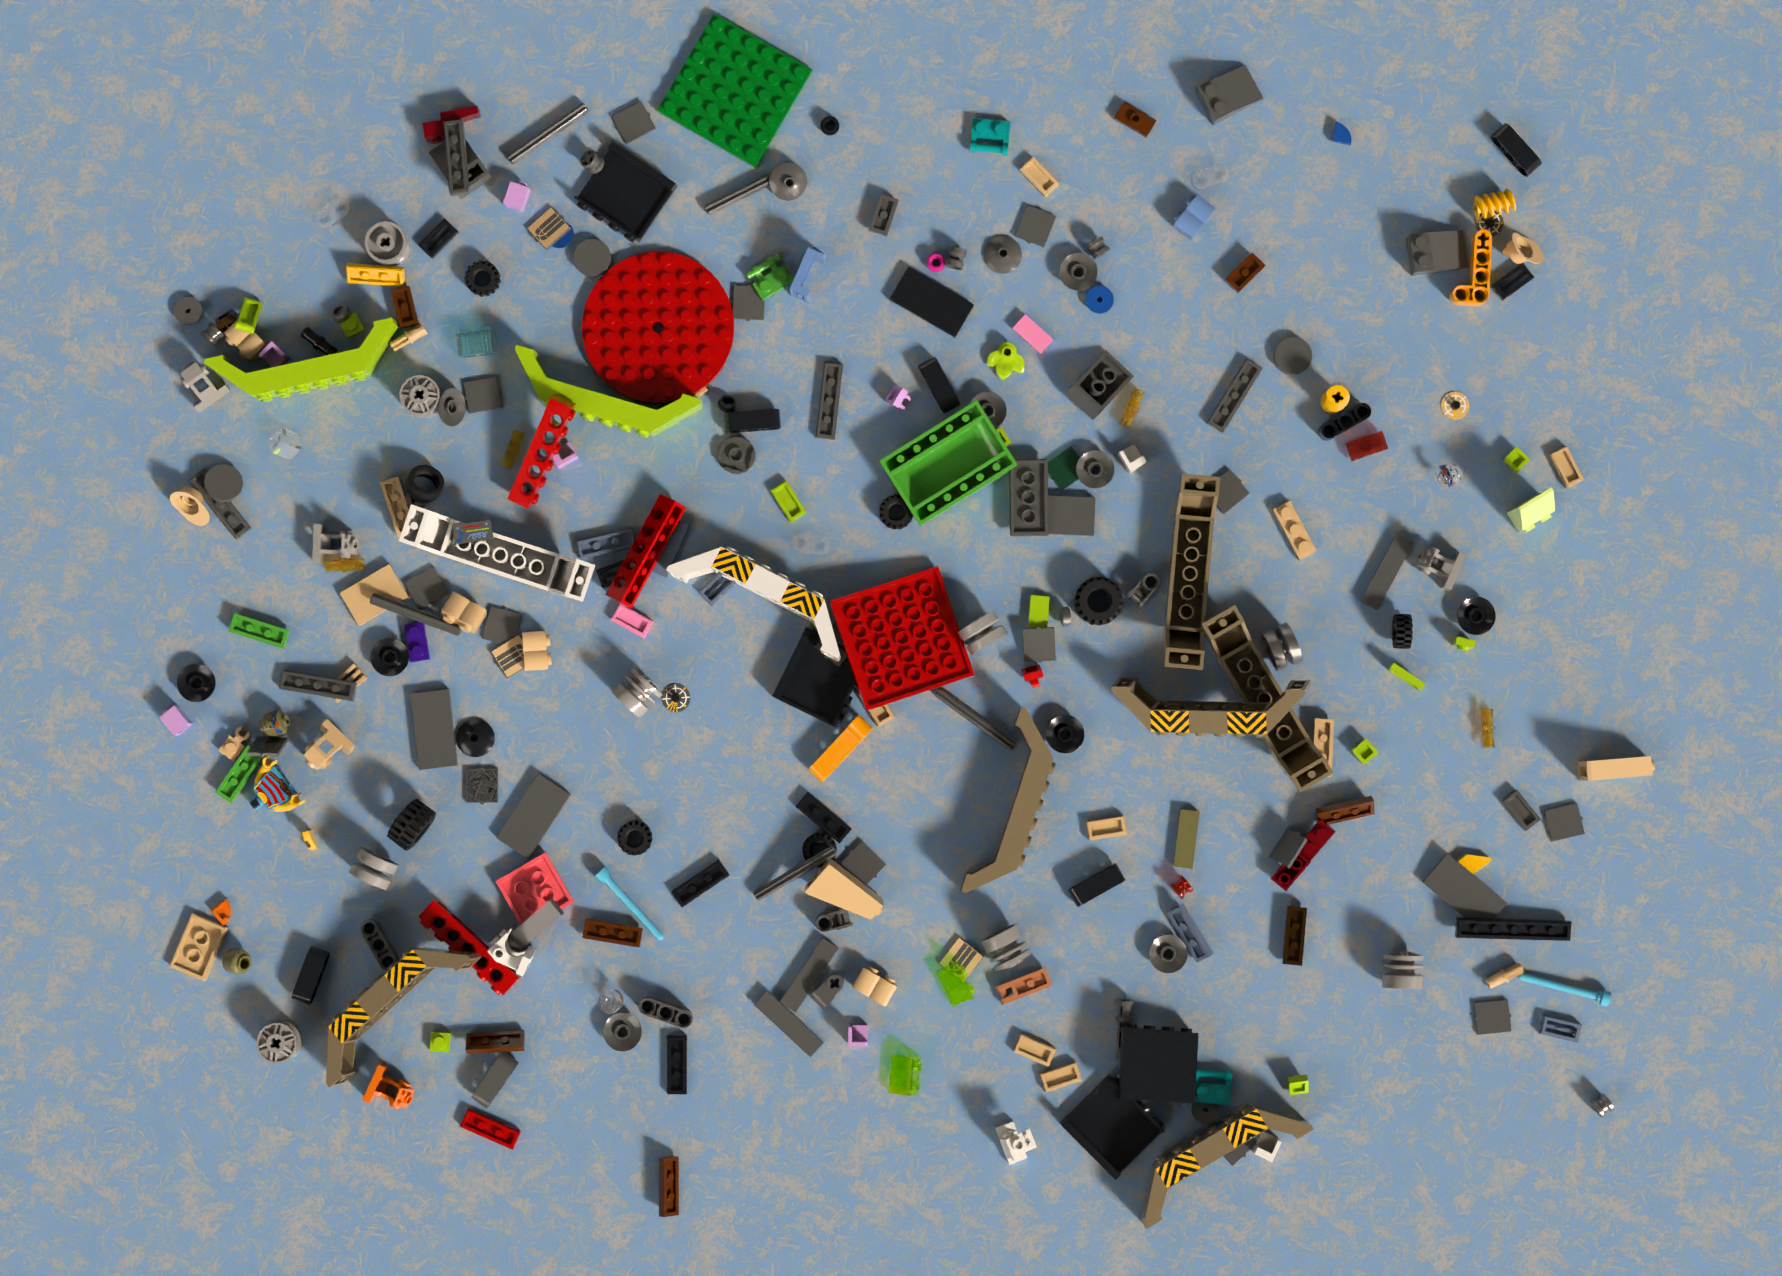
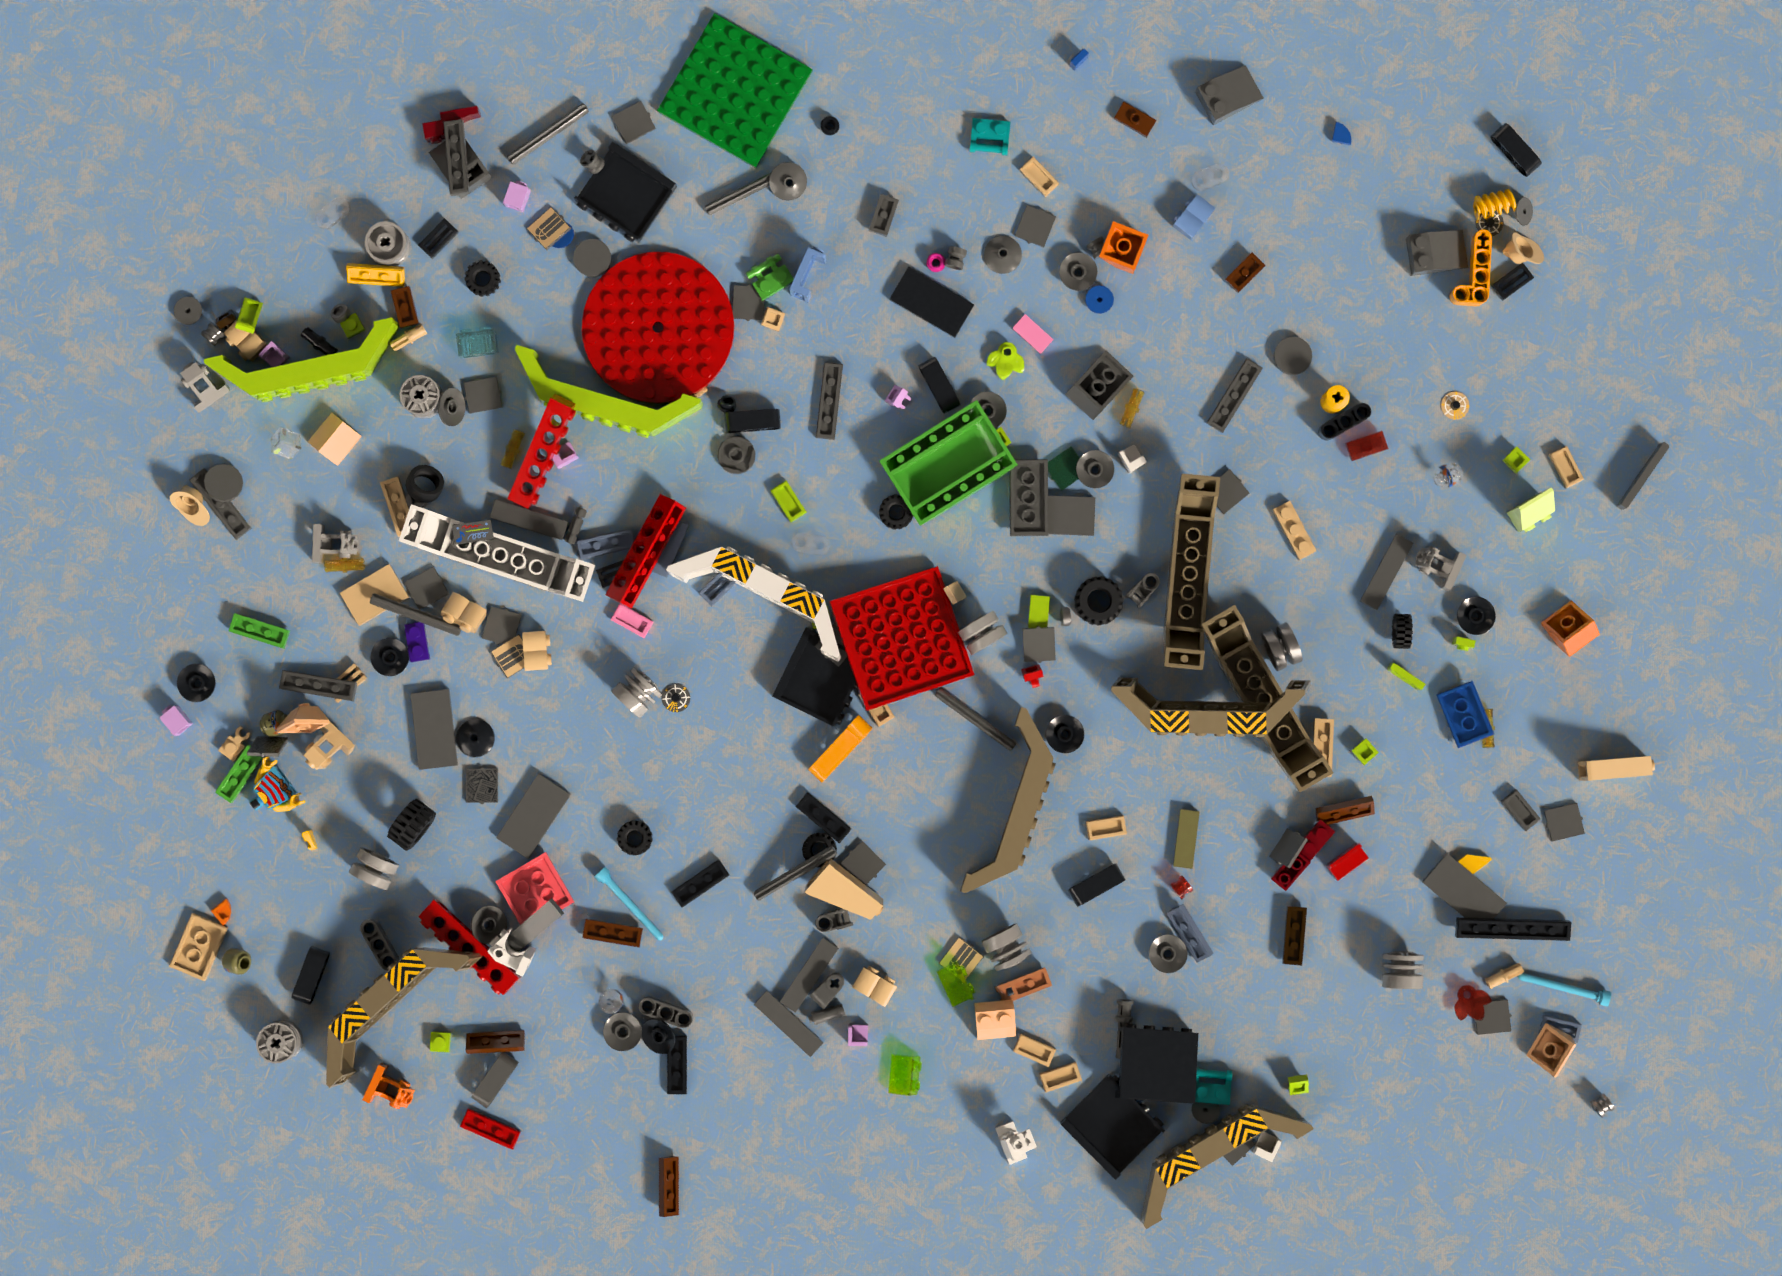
none -> light nougat slope [276,703,329,733]
none -> light nougat slope [308,412,362,466]
none -> dark grey dish [471,906,507,944]
none -> dark grey tile [490,499,569,540]
none -> dark grey axle [564,507,587,544]
none -> black dish [642,1018,676,1054]
none -> tan tile [761,307,785,332]
none -> dark grey piece [808,1004,845,1025]
none -> tan tile [943,581,967,605]
none -> light nougat slope [974,999,1016,1040]
none -> blue tile [1070,48,1089,71]
none -> orange slope [1099,221,1149,274]
none -> red panel [1326,842,1369,881]
none -> blue tile [1436,681,1494,748]
none -> clear red plate [1454,985,1492,1021]
none -> dark grey piece [1516,197,1533,226]
none -> light nougat slope [1526,1023,1576,1077]
none -> orange slope [1541,600,1600,657]
none -> dark grey tile [1616,442,1669,510]

